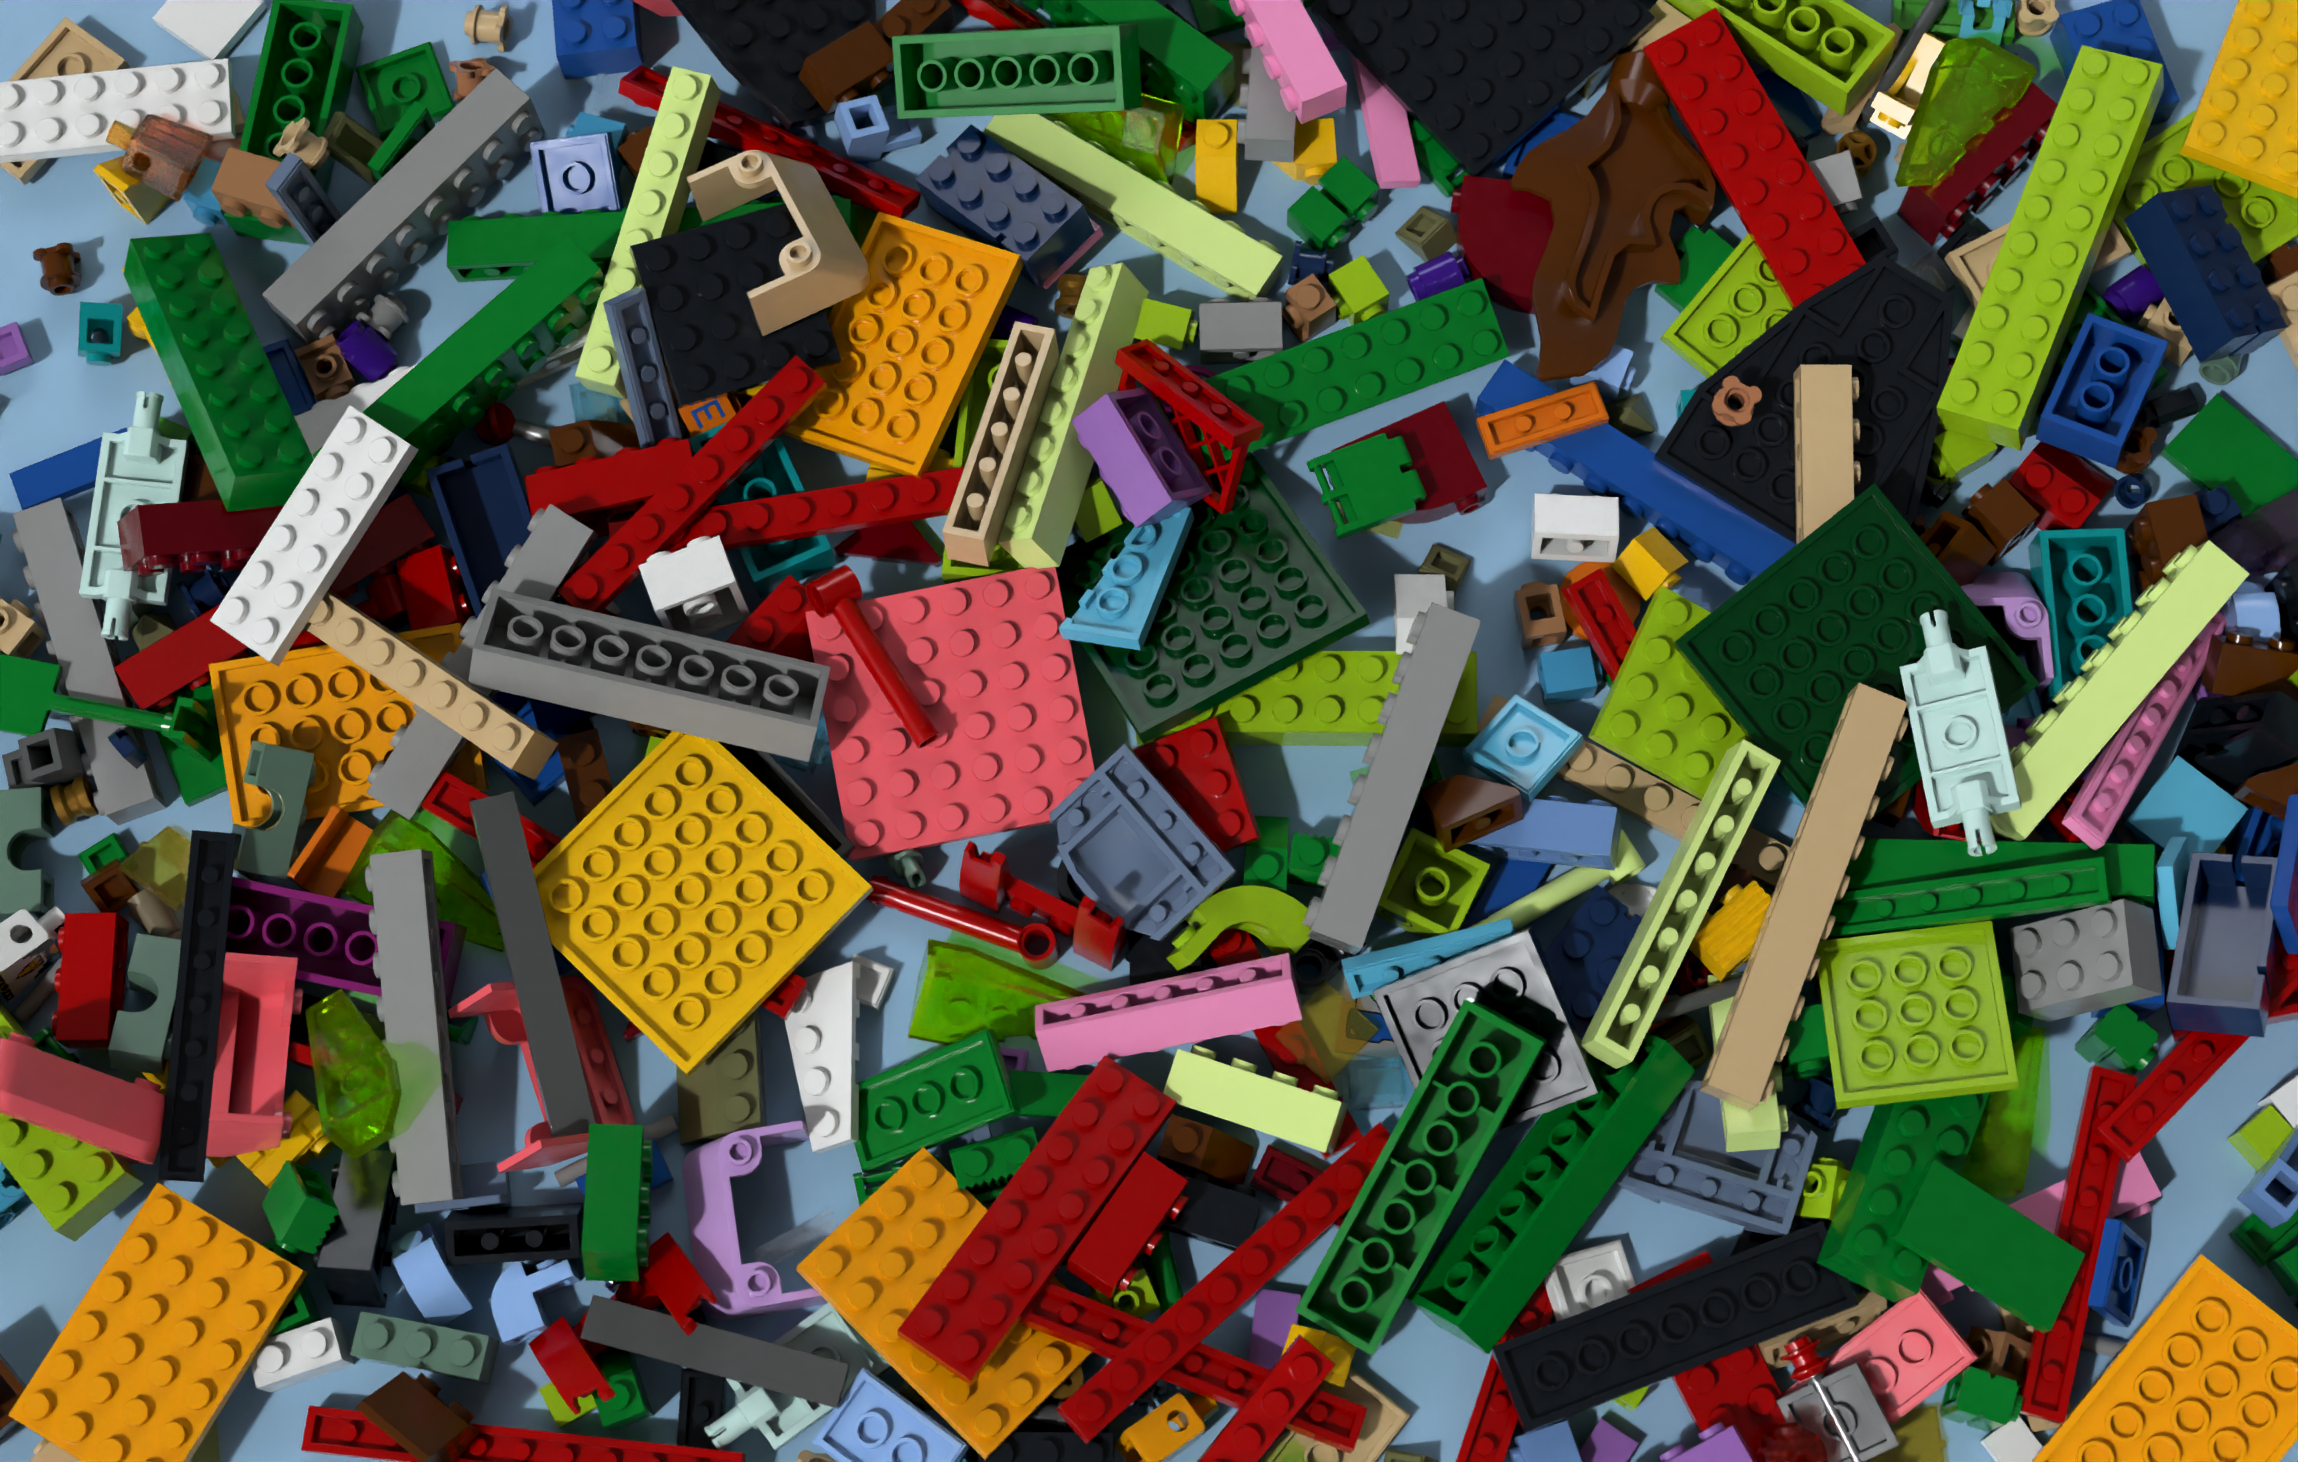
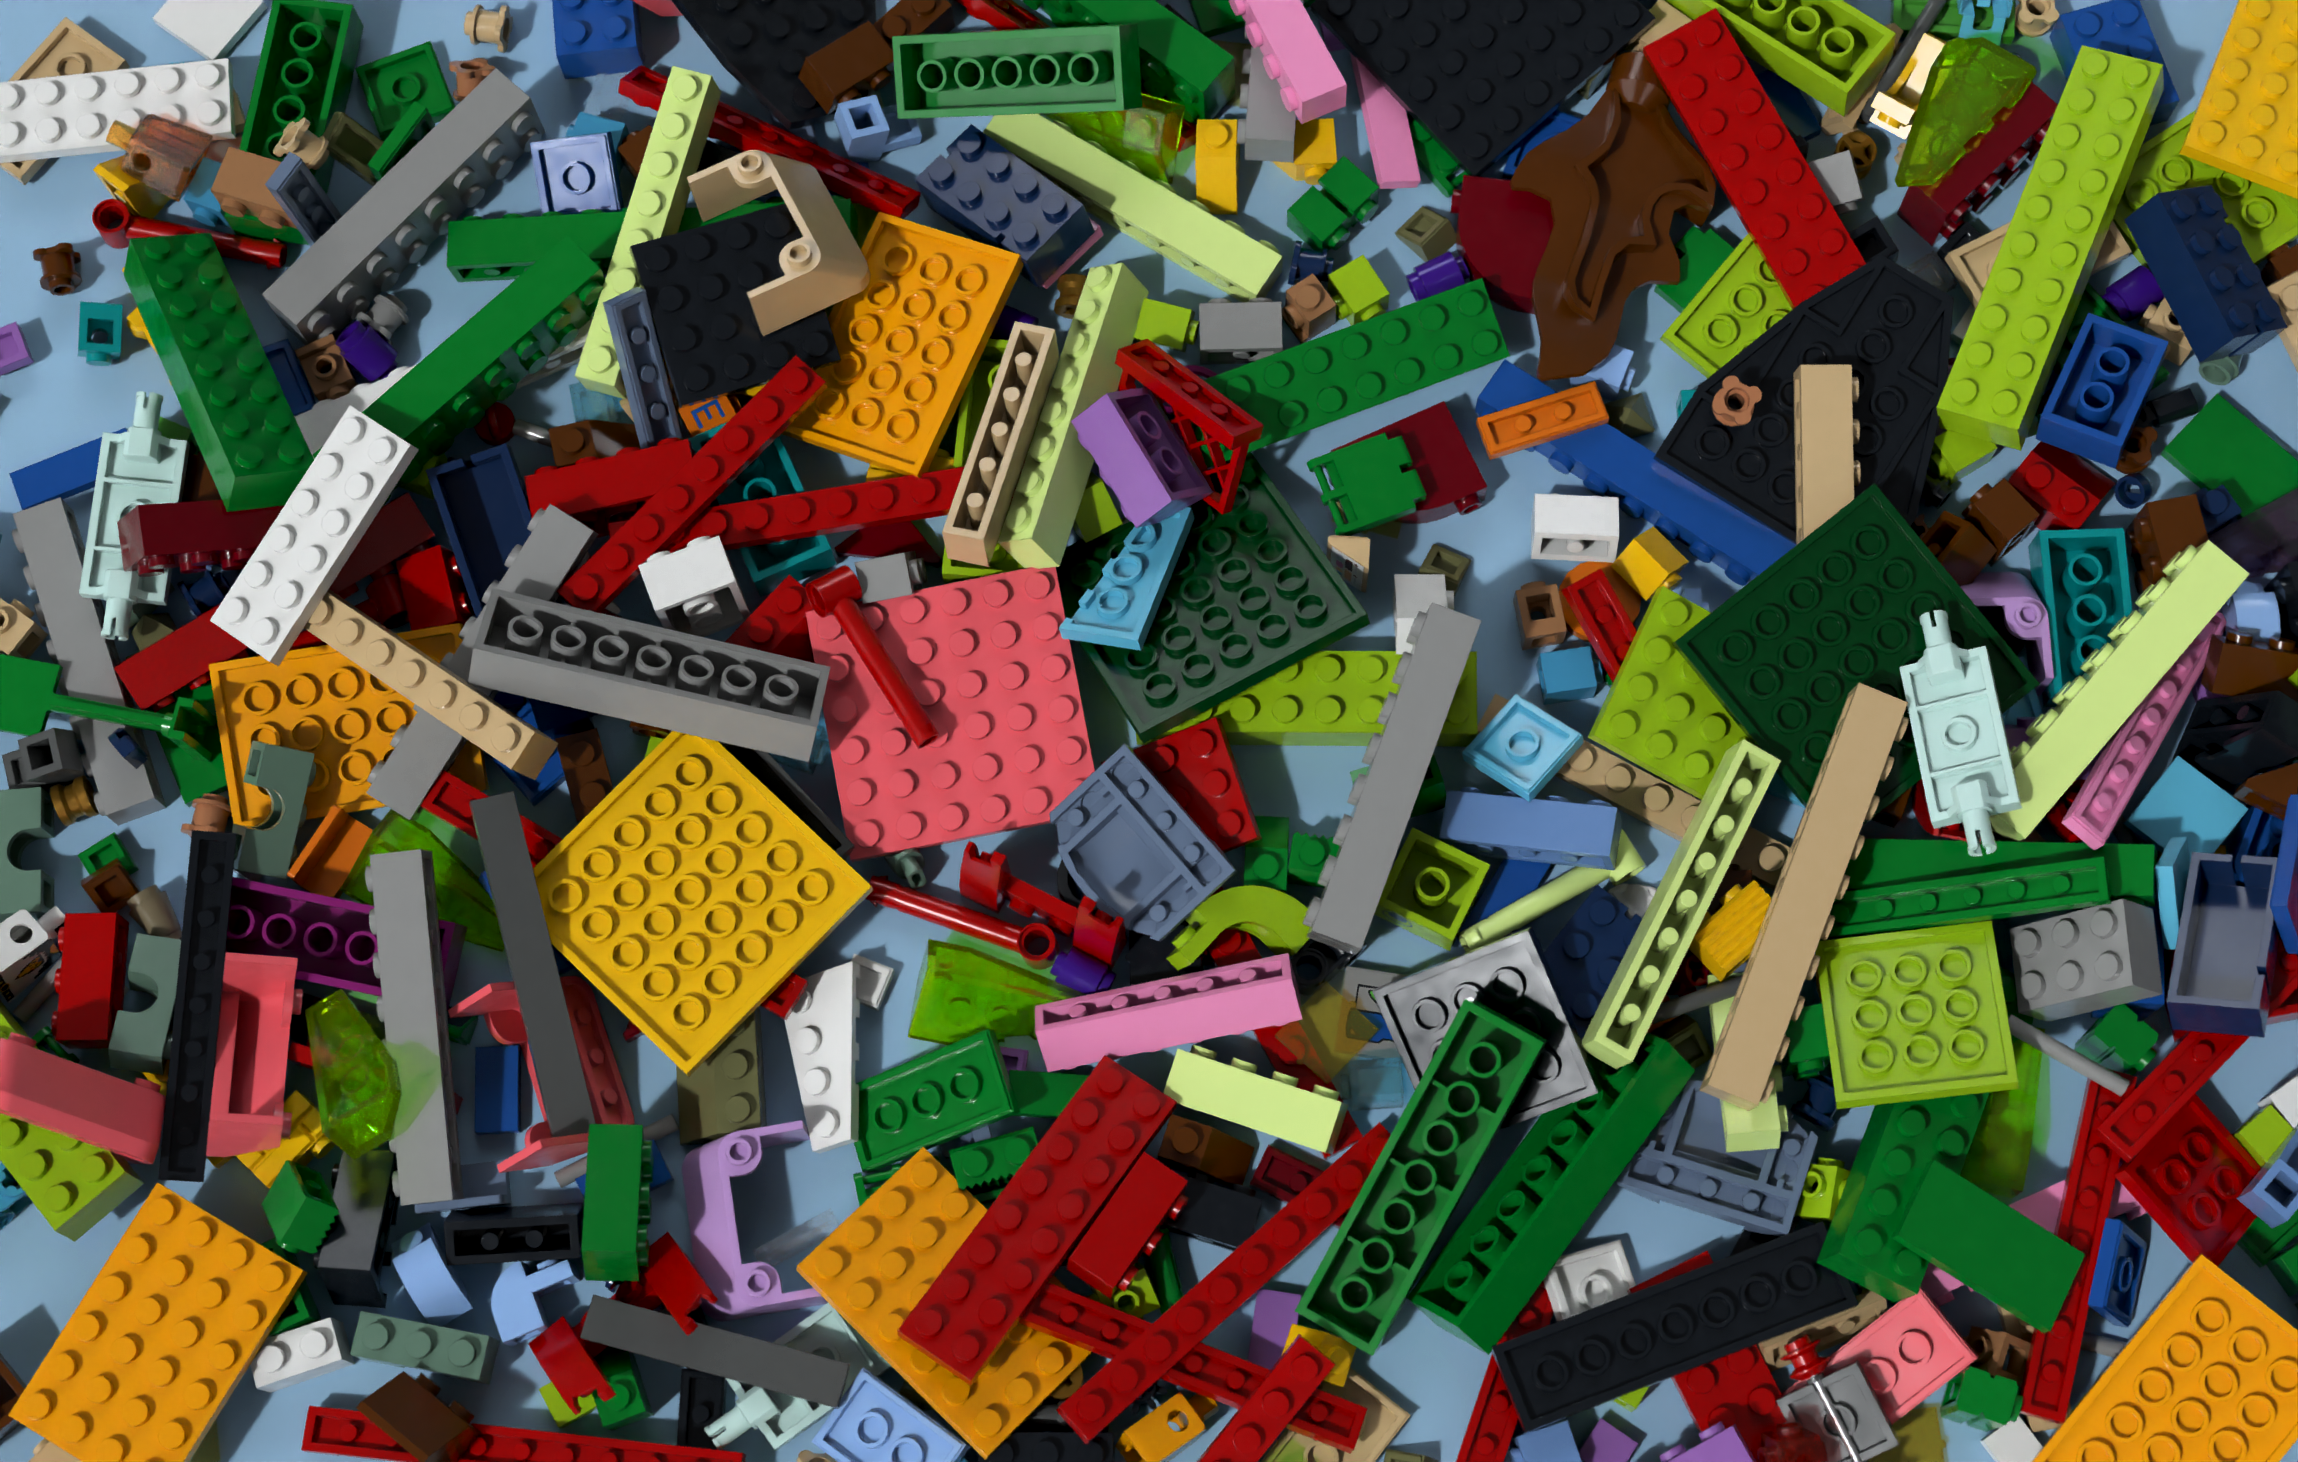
clear yellow piece [119,826,191,911] -> none
medium azure tile [1341,918,1515,999] -> none
reddish brown slope [1420,774,1523,853] -> none
none -> red piece [92,199,287,270]
none -> nougat brick [181,793,232,837]
none -> blue tile [475,1045,521,1135]
none -> light grey brick [855,550,927,604]
none -> dark purple brick [1050,947,1117,997]
none -> slope [1326,535,1370,592]
none -> light grey bar [2008,1014,2130,1096]
none -> red plate [2114,1094,2261,1267]

